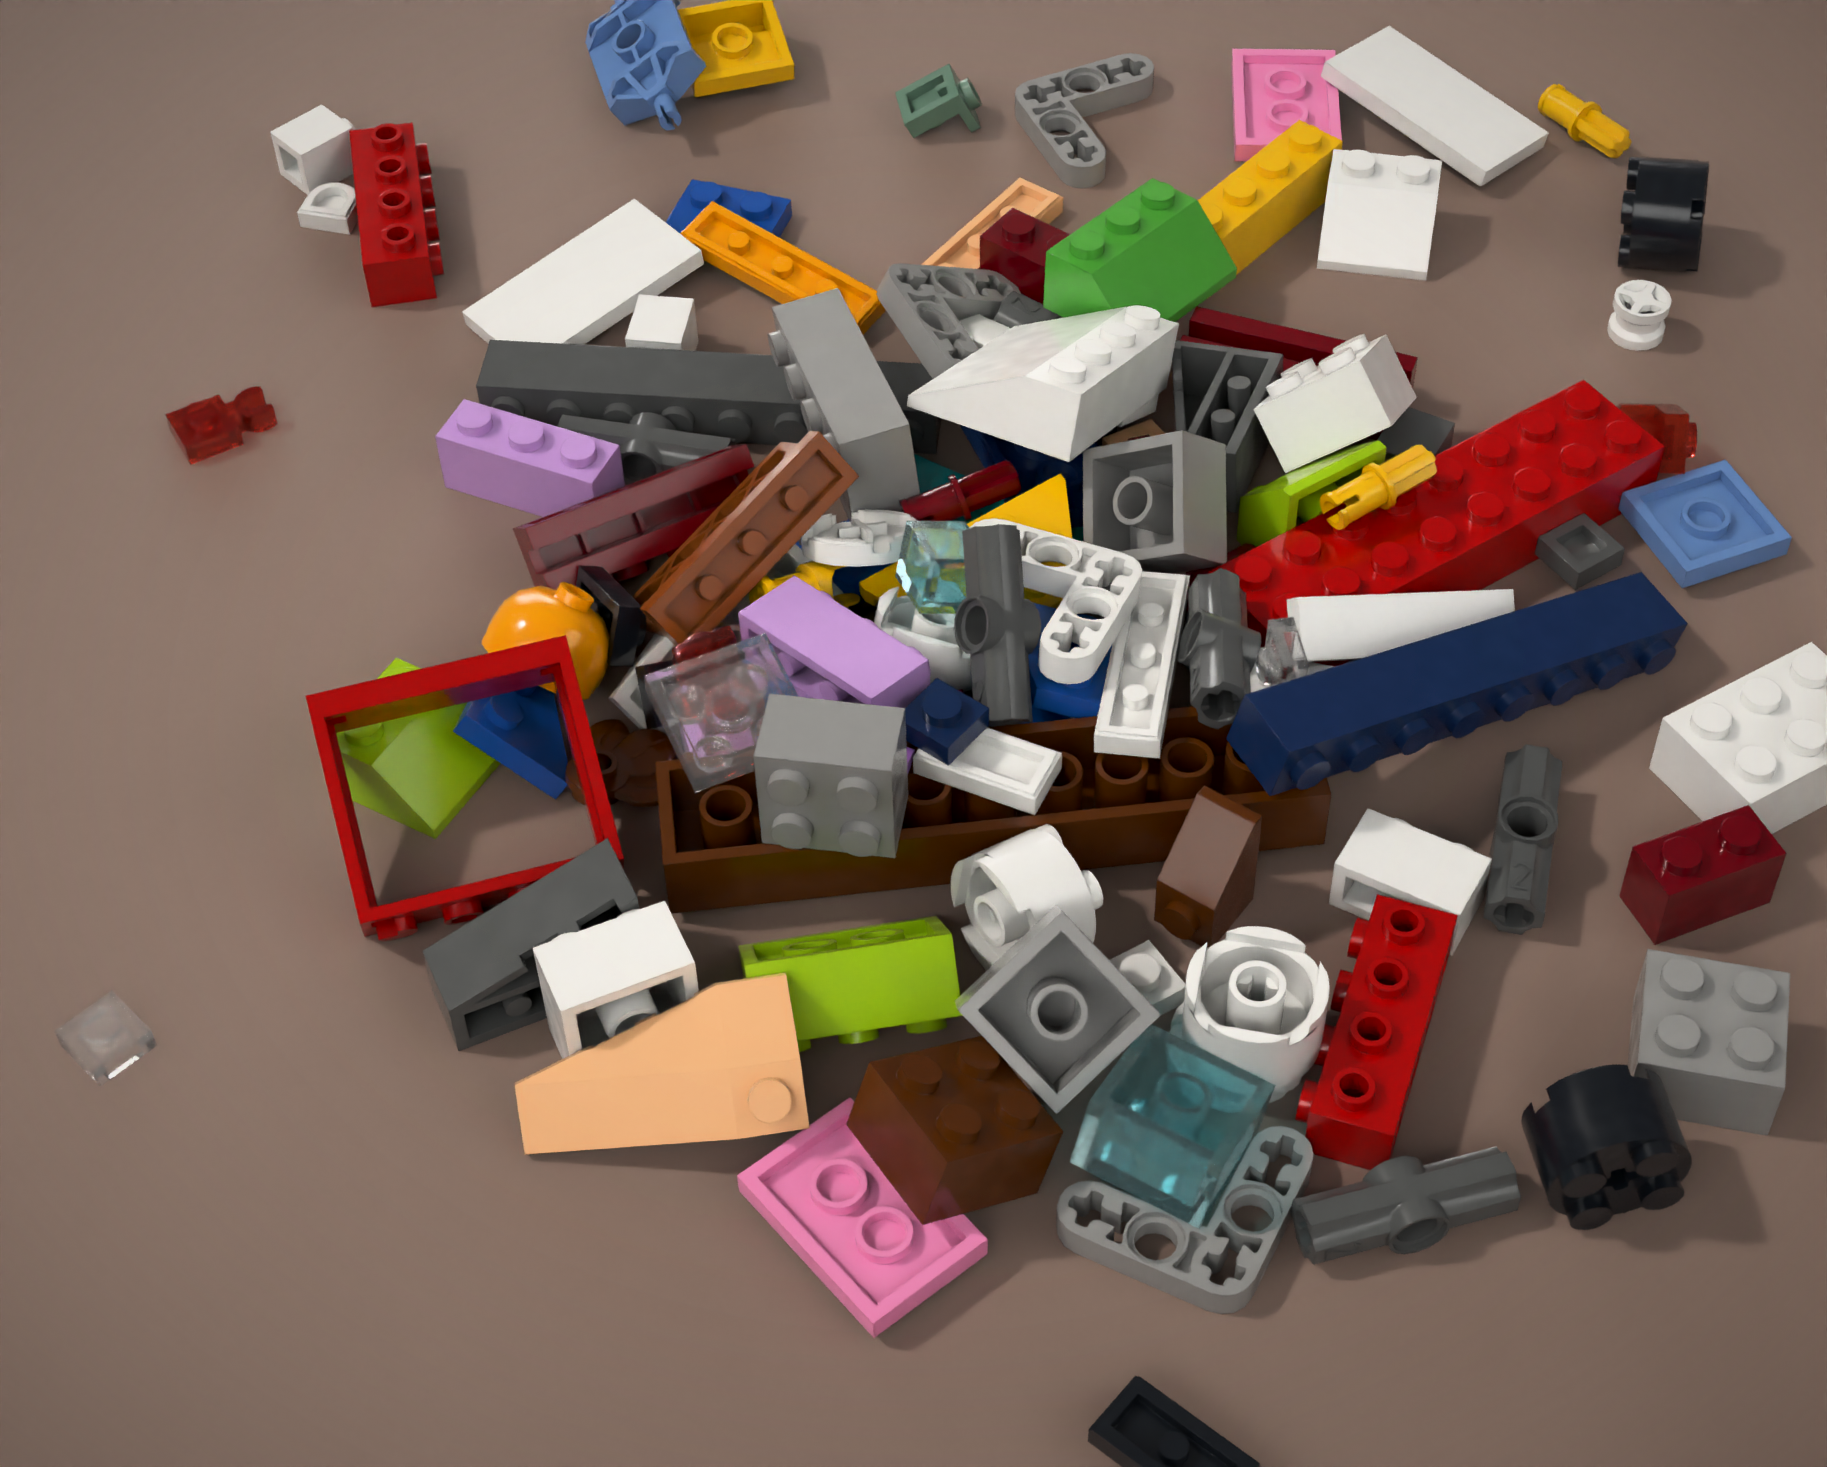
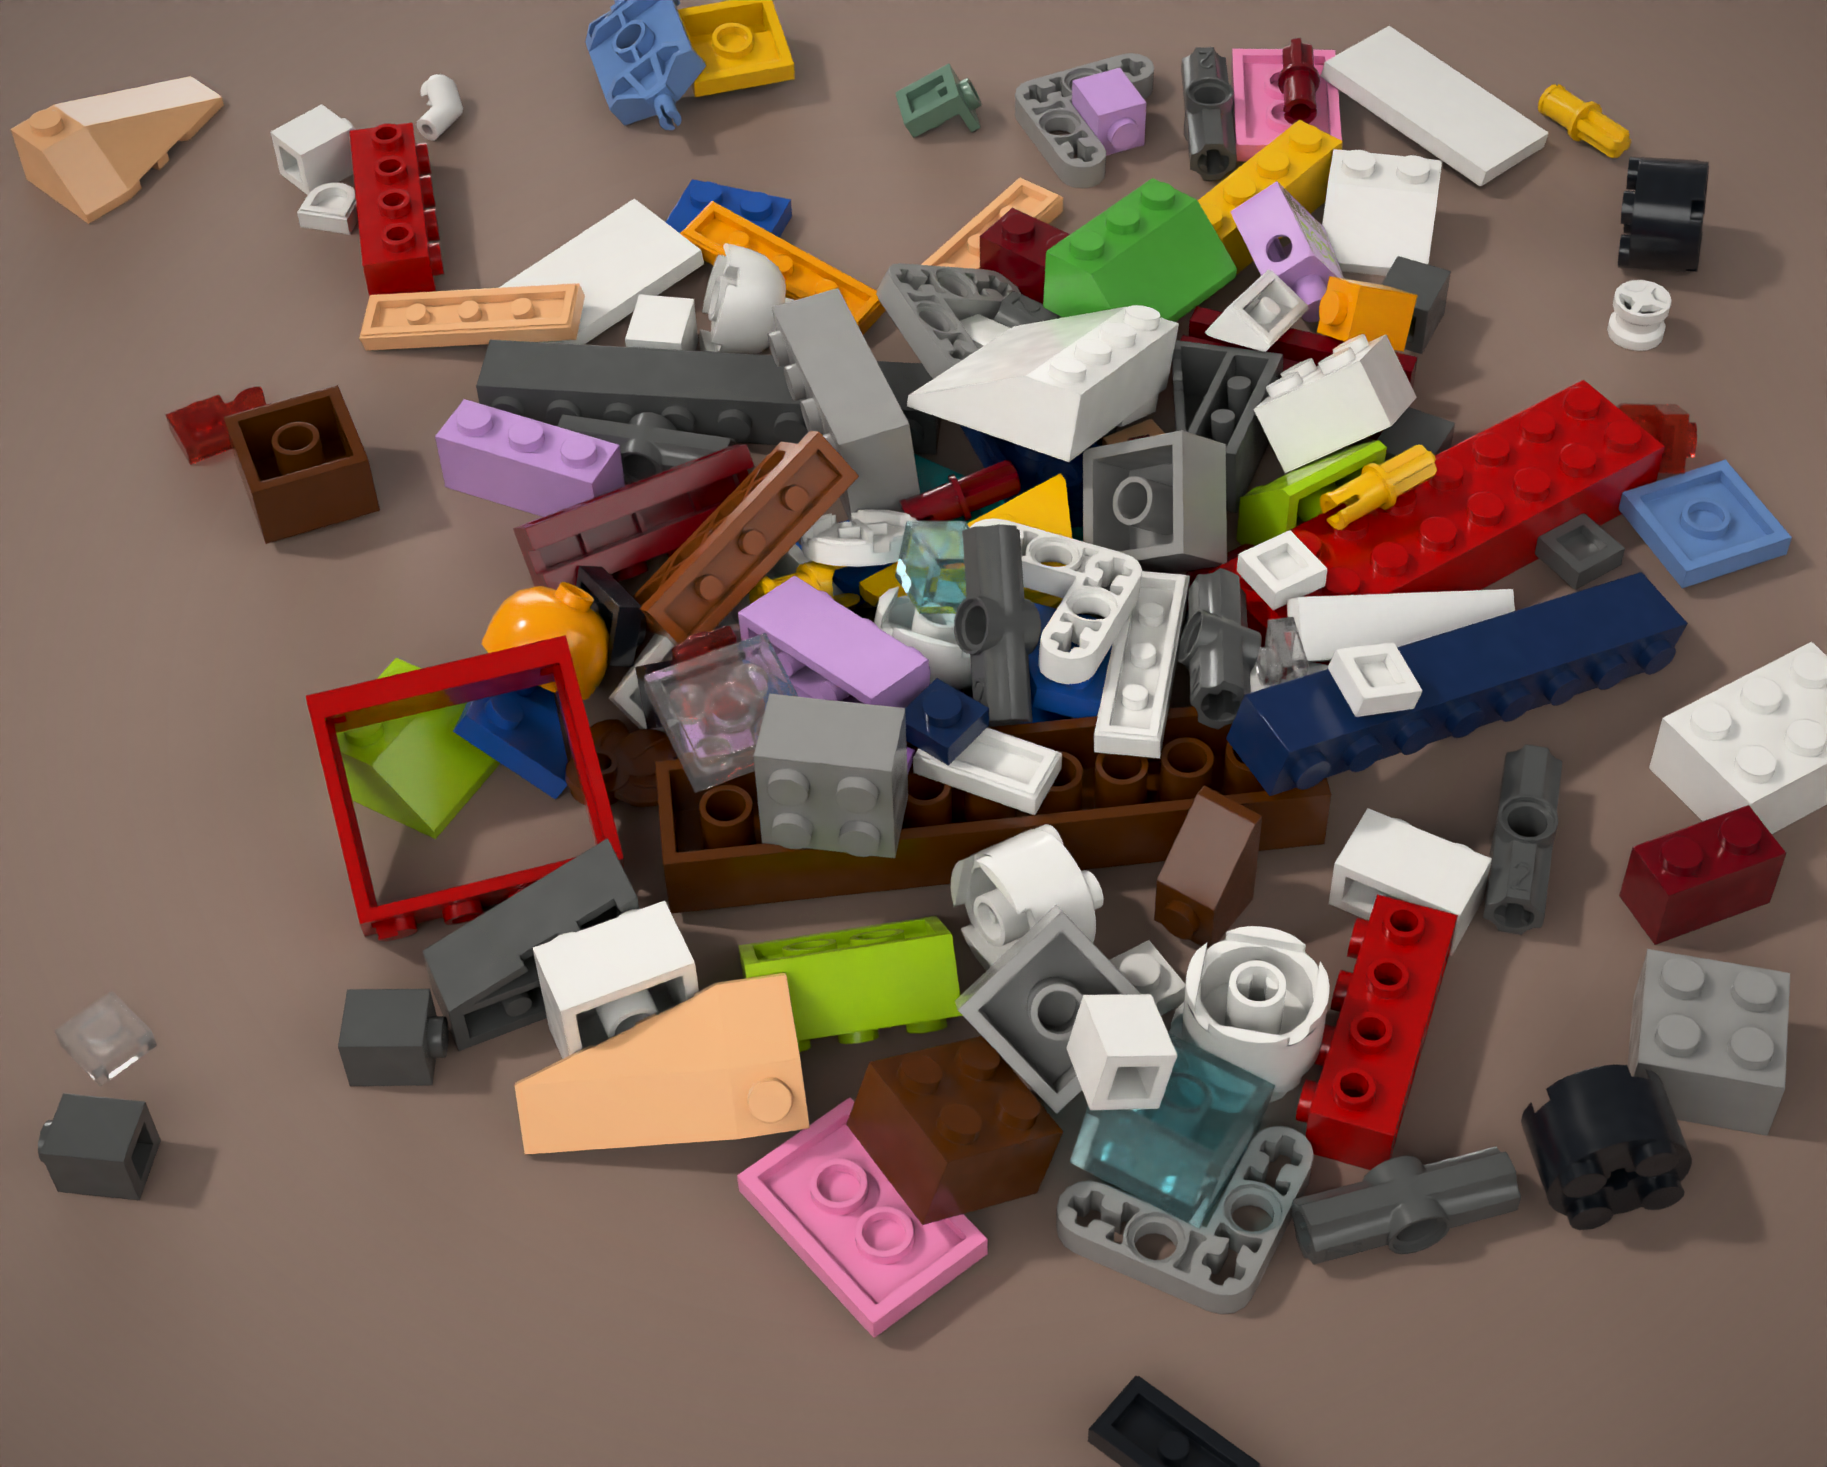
none -> light nougat wedge [11,76,224,224]
none -> dark grey brick [38,1093,161,1200]
none -> reddish brown brick [224,385,380,544]
none -> dark grey brick [338,989,449,1086]
none -> light nougat tile [359,283,585,351]
none -> white arm [416,74,463,141]
none -> white cylinder [699,243,794,354]
none -> white brick [1066,994,1177,1110]
none -> lavender brick [1072,68,1146,156]
none -> dark grey piece [1181,47,1237,180]
none -> white slope [1205,269,1309,352]
none -> lavender torso [1230,181,1344,322]
none -> white plate [1237,530,1327,610]
none -> dark red axle [1278,38,1320,125]
none -> light orange brick [1317,276,1417,352]
none -> white plate [1328,642,1423,717]
none -> dark grey brick [1381,256,1451,354]

